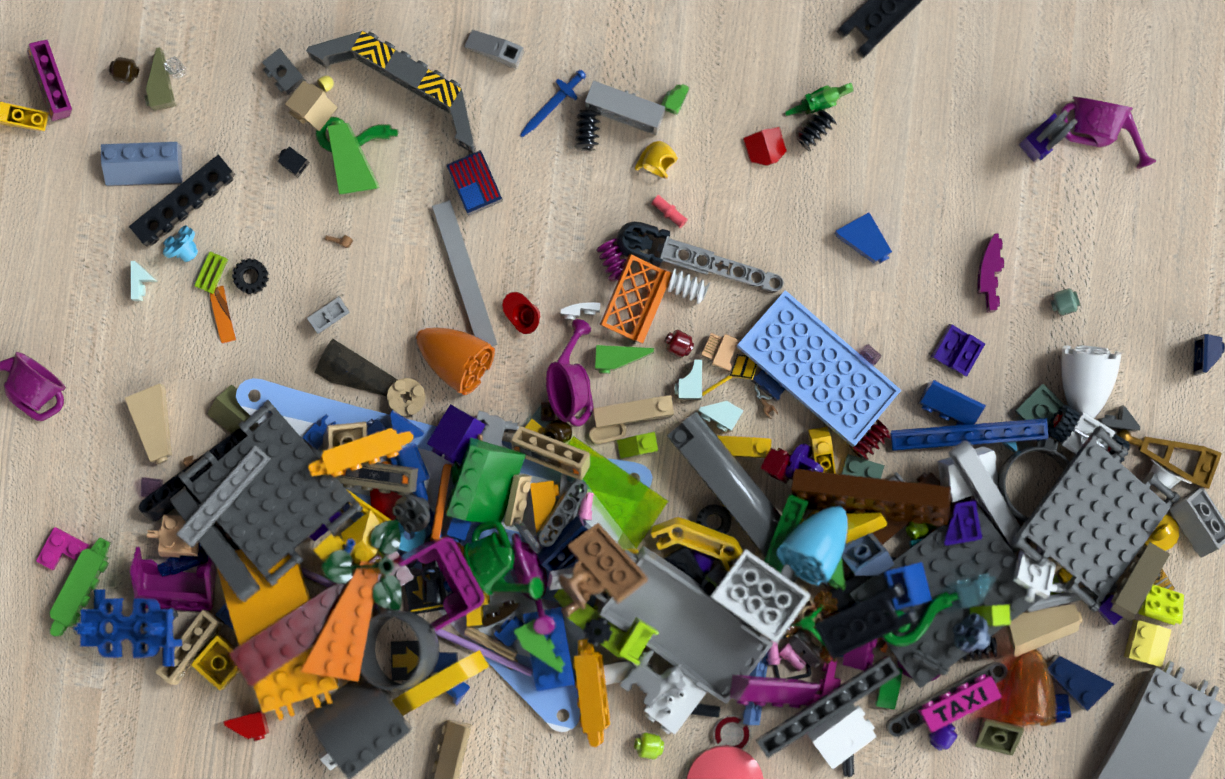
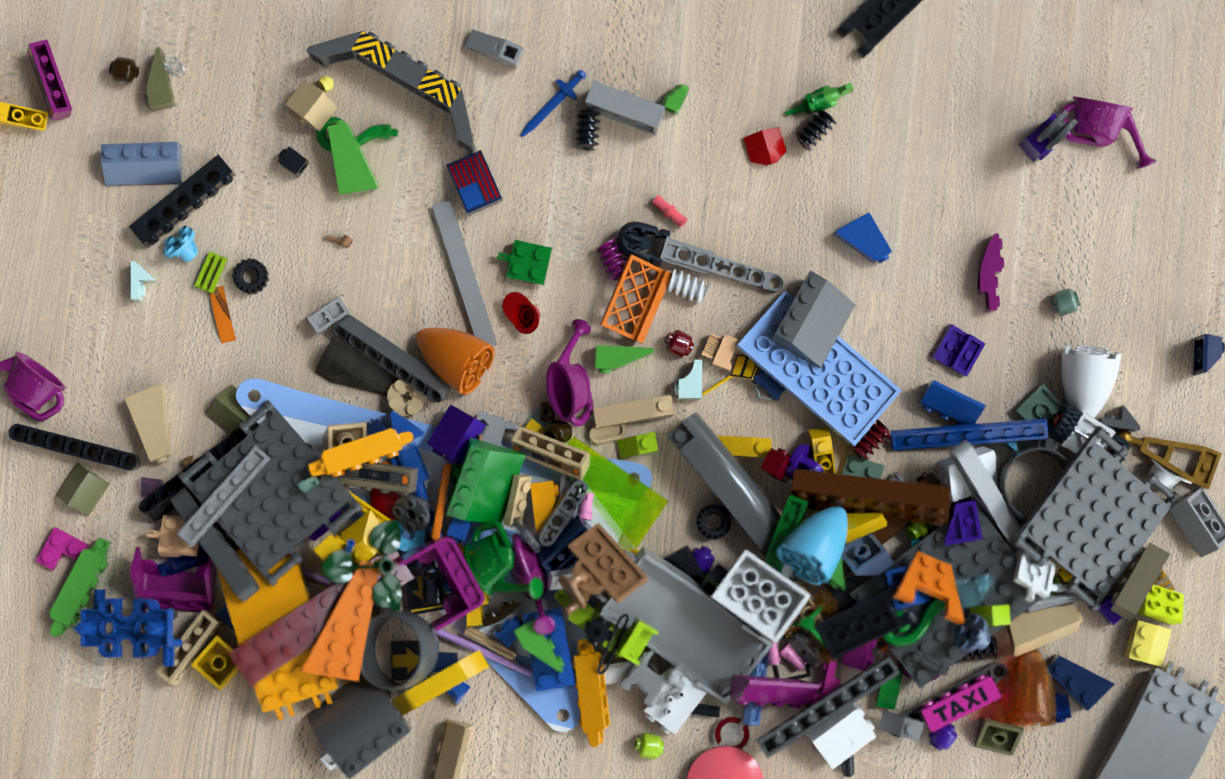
red slope [223,711,270,741] -> none
dark grey brick [262,48,306,95] -> none
blue plate [302,414,336,450] -> none
white slope [561,302,601,320] -> none
yellow piece [635,141,678,179] -> none
yellow piece [651,517,743,572] -> none
light aqua slope [698,401,743,432] -> none
medium nougat hand [757,394,778,419] -> none
clear purple slope [859,344,882,366] -> none
yellow tile [1144,515,1179,551] -> none
none -> black beam [8,424,141,471]
none -> olive slope [56,463,110,516]
none -> sand green tile [297,476,320,493]
none -> dark grey beam [333,314,452,403]
none -> green plate [497,240,552,286]
none -> black piece [597,613,629,675]
none -> slope [770,270,855,368]
none -> light grey slope [878,710,924,742]
none -> orange wing [893,551,965,625]

